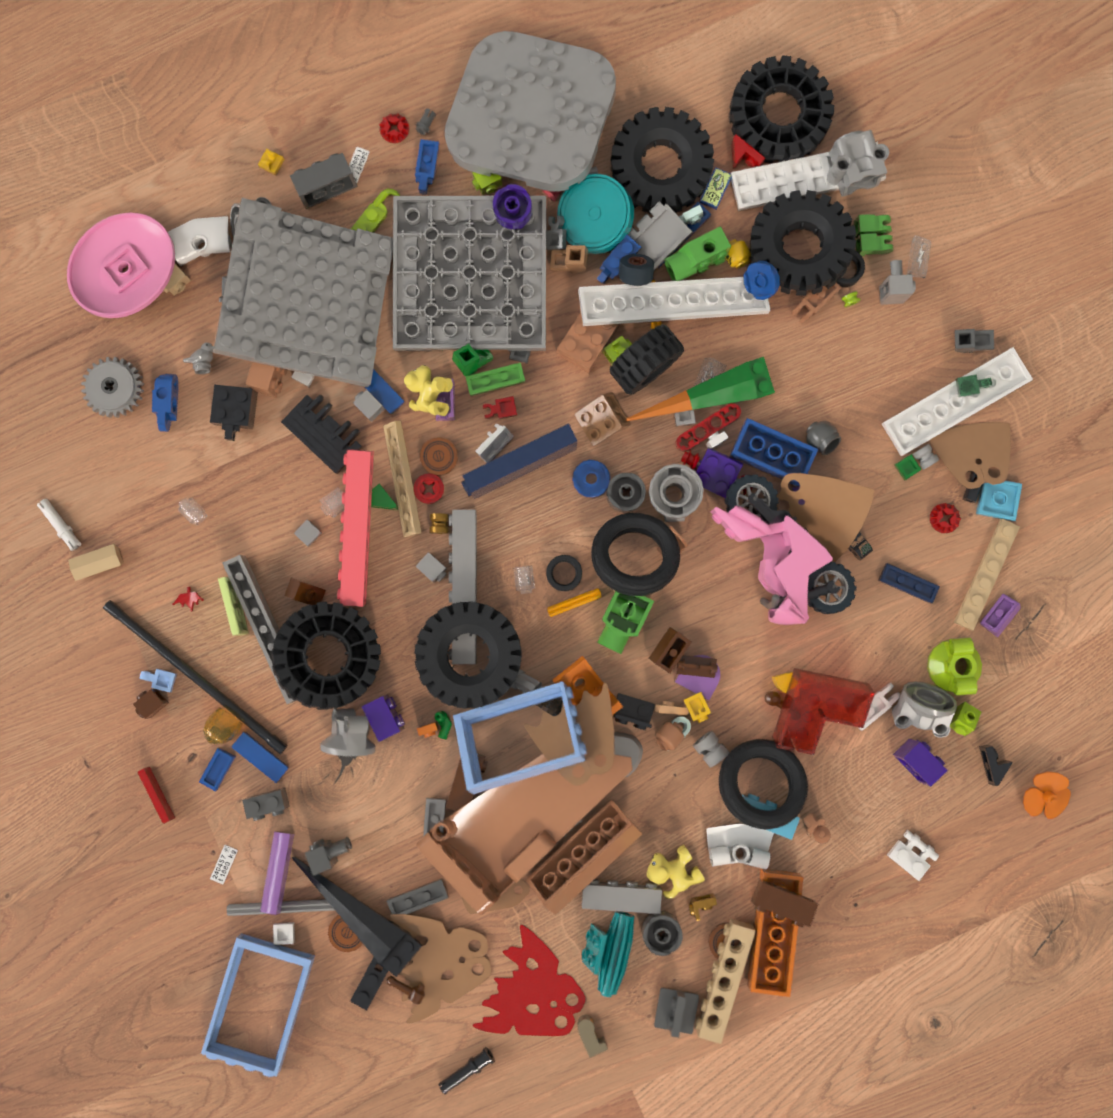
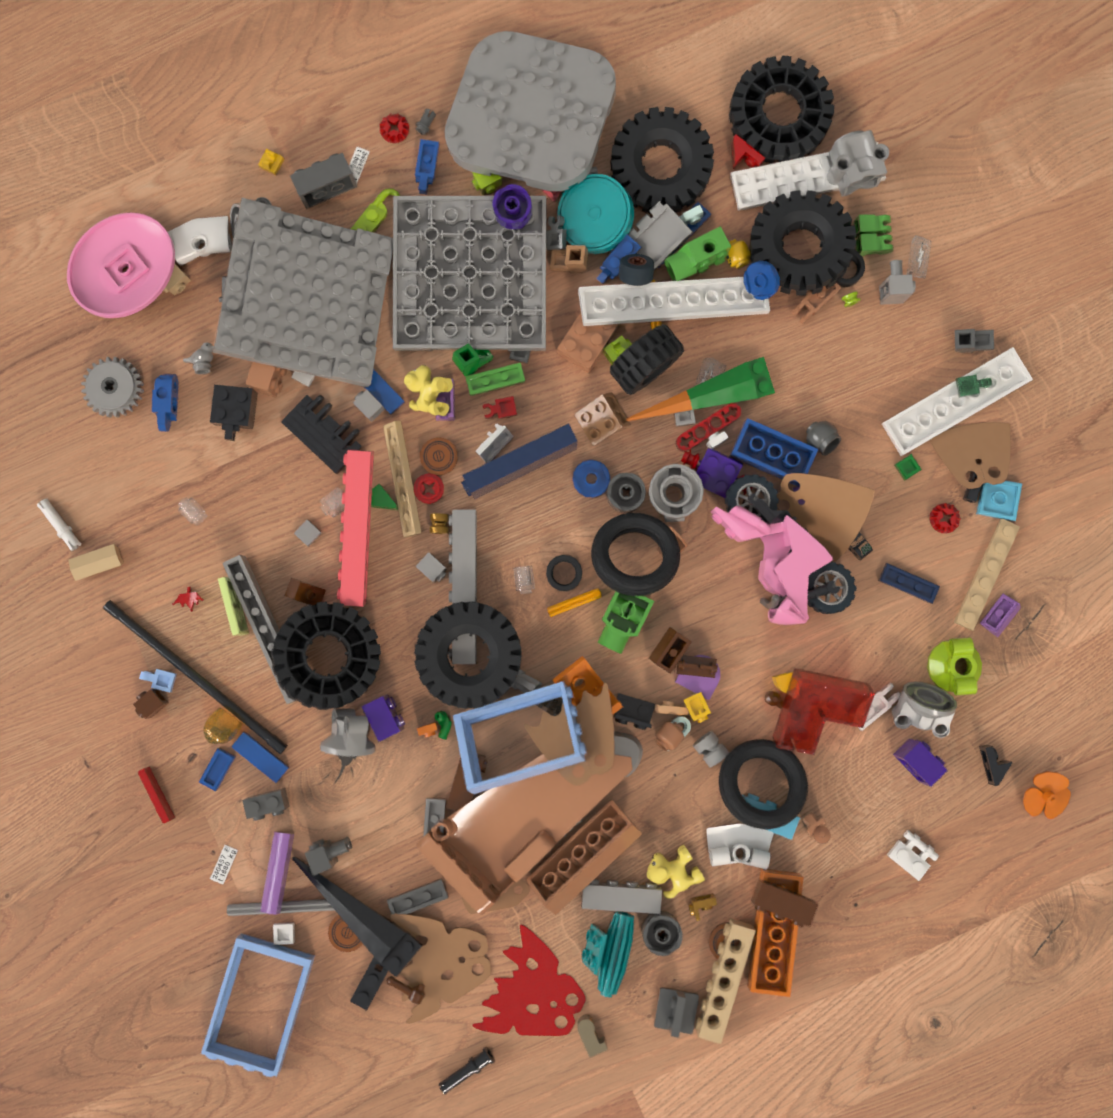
tile [699,167,731,210] -> none
light grey wheel [913,444,940,470] -> none
lime brick [949,702,981,736] -> none

